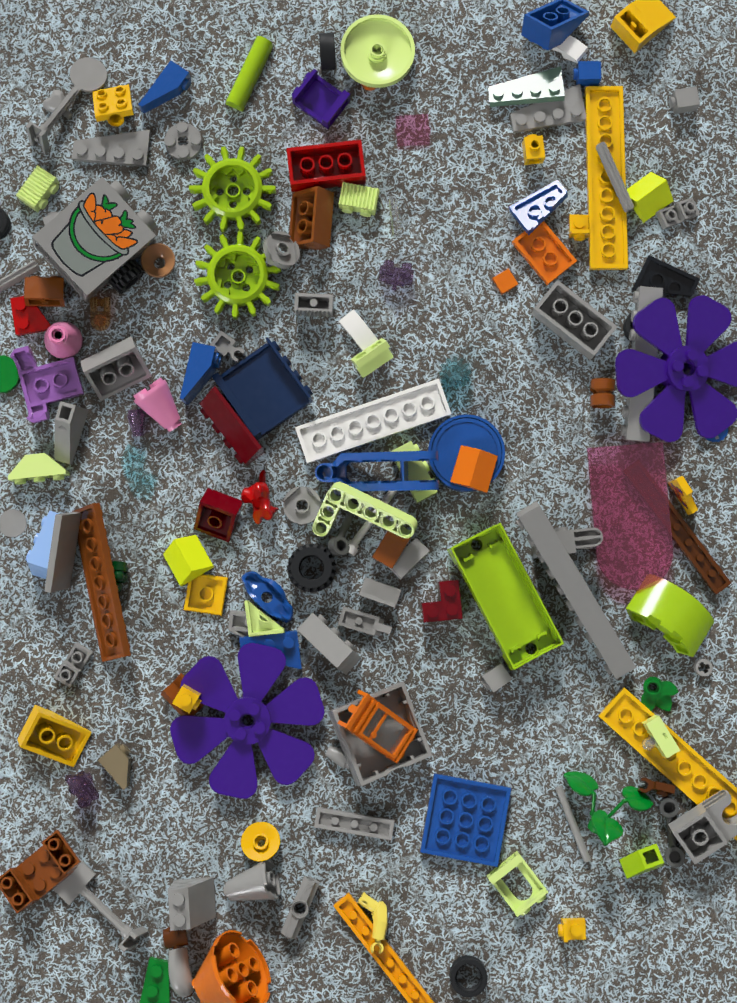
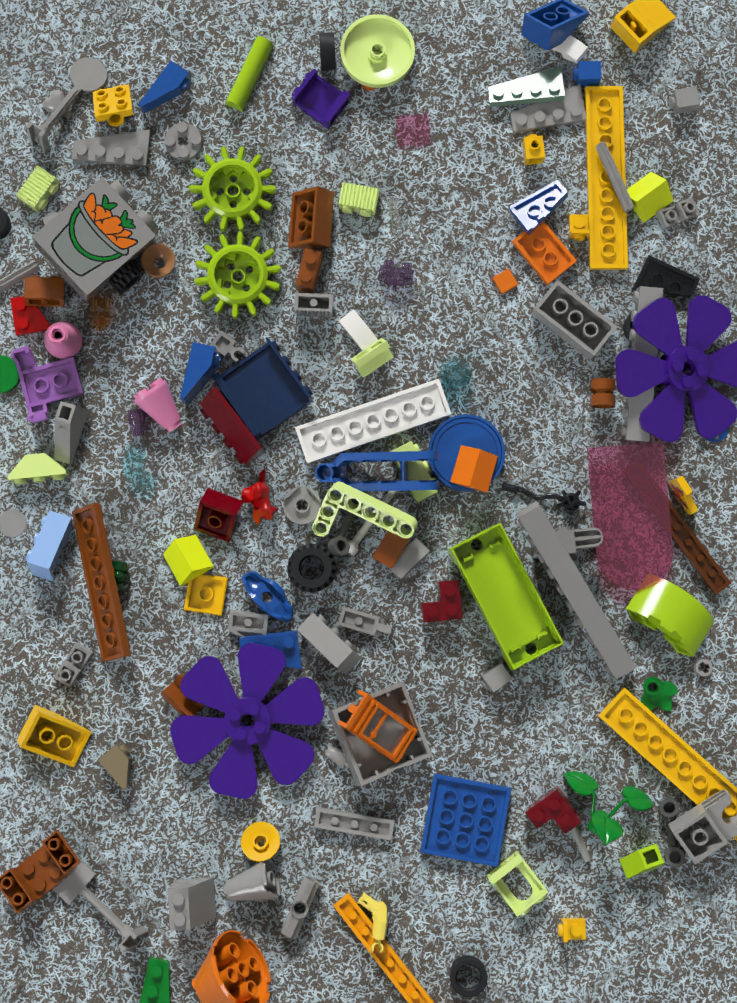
light grey tile [45,512,81,593] -> none
clear purple hips [65,771,100,808] -> none
light grey slope [80,336,152,401] -> none
light grey piece [163,927,194,998] -> none
yellow brick [172,684,202,713] -> none
yellowish green tile [244,600,285,637] -> none
light grey plate [263,231,300,269] -> none
red brick [286,140,366,192] -> none
light grey panel [359,577,401,608] -> none
reddish brown plate [638,778,676,797] -> none
yellowish green piece [642,715,680,758] -> none
none -> dark orange brick [295,248,323,294]
none -> black piece [501,483,586,515]
none -> dark red brick [525,785,581,834]

